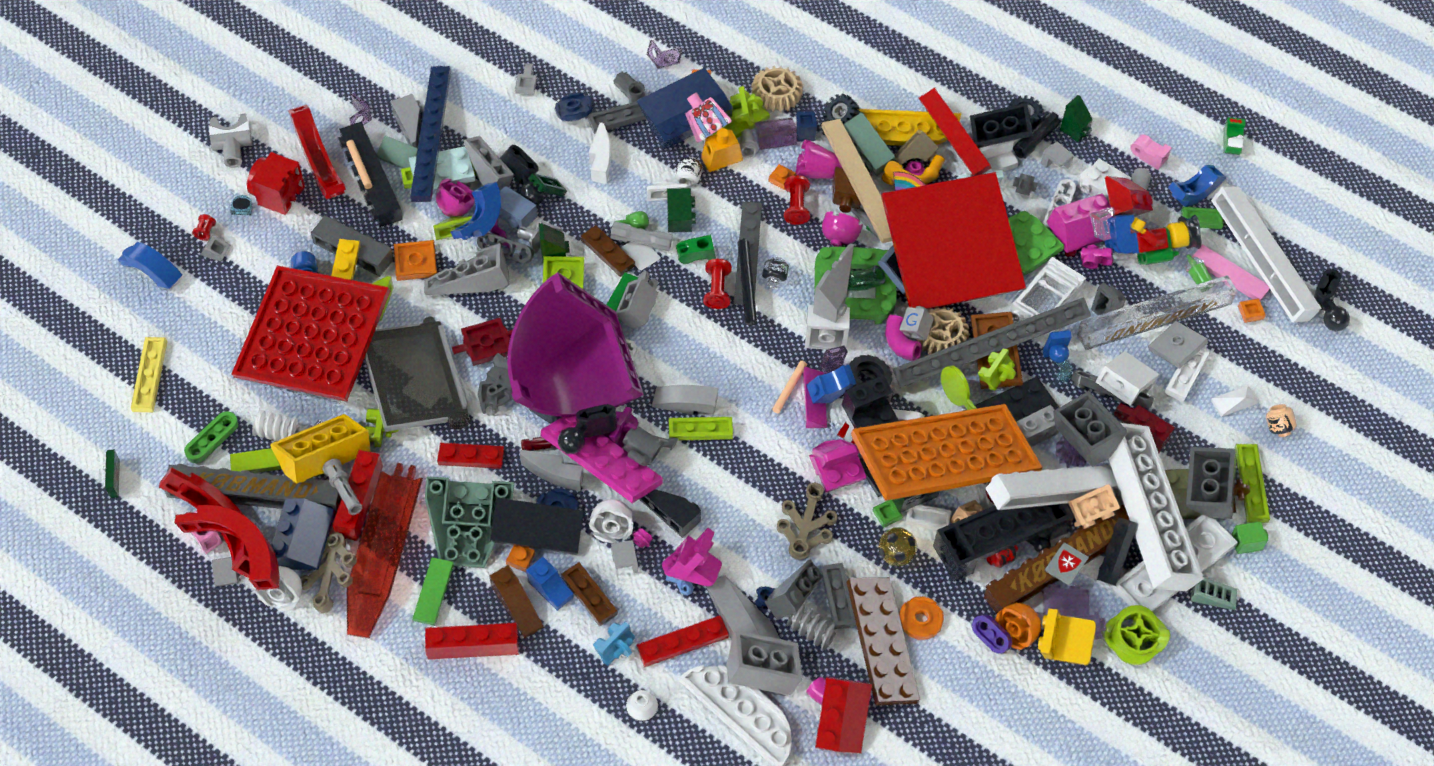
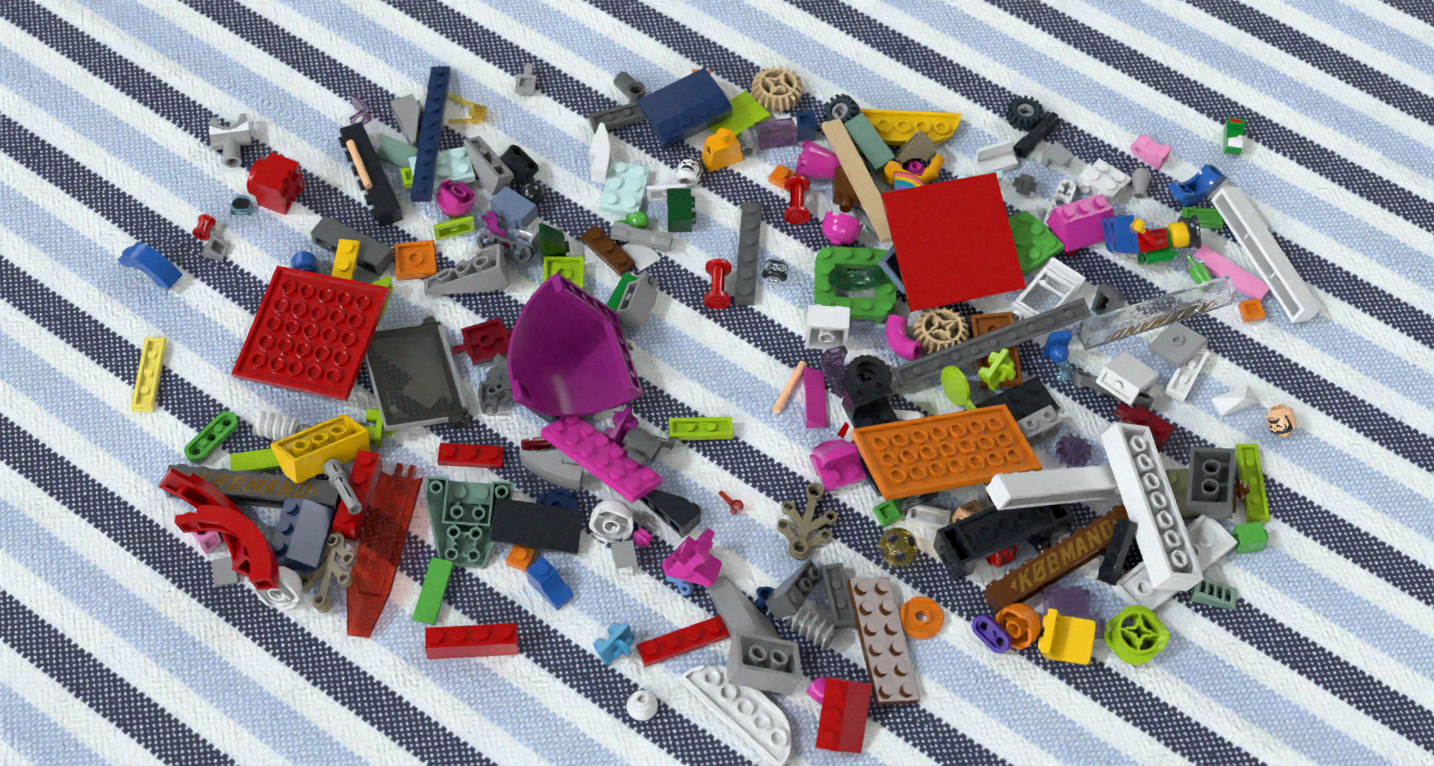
dark green tile [105,449,120,498] -> none
red arch [288,104,346,199] -> none
blue arch [451,182,501,240] -> none
reddish brown slope [489,564,544,639] -> none
dark green tile [529,173,567,197] -> none
dark blue tile [555,92,593,122] -> none
black beam [558,404,617,454] -> none
reddish brown plate [561,562,618,627] -> none
clear purple bracket [647,40,683,69] -> none
light grey slope [652,385,718,415] -> none
green leg [676,235,716,264] -> none
torso [686,92,732,143] -> none
lime hips [730,86,763,125] -> none
black axle [737,238,757,327] -> none
blue arch [807,365,856,404] -> none
light grey wedge [813,243,854,323] -> none
light grey brick [899,306,934,340] -> none
red tile [919,87,992,176] -> none
black slope [970,103,1034,148] -> none
light grey sticker [1045,542,1089,585] -> none
dark grey slope [1053,391,1127,467] -> none
dark green slope [1060,95,1093,142] -> none
light nougat bracket [1068,484,1120,529] -> none
dark pink plate [1081,245,1113,269] -> none
clear tile [1090,207,1115,241] -> none
red slope [1104,176,1153,217] -> none
black beam [1314,269,1350,331] -> none
none -> clear yellow plant [447,93,487,124]
none -> light aqua plate [599,160,651,216]
none -> clear red hand [719,490,744,515]

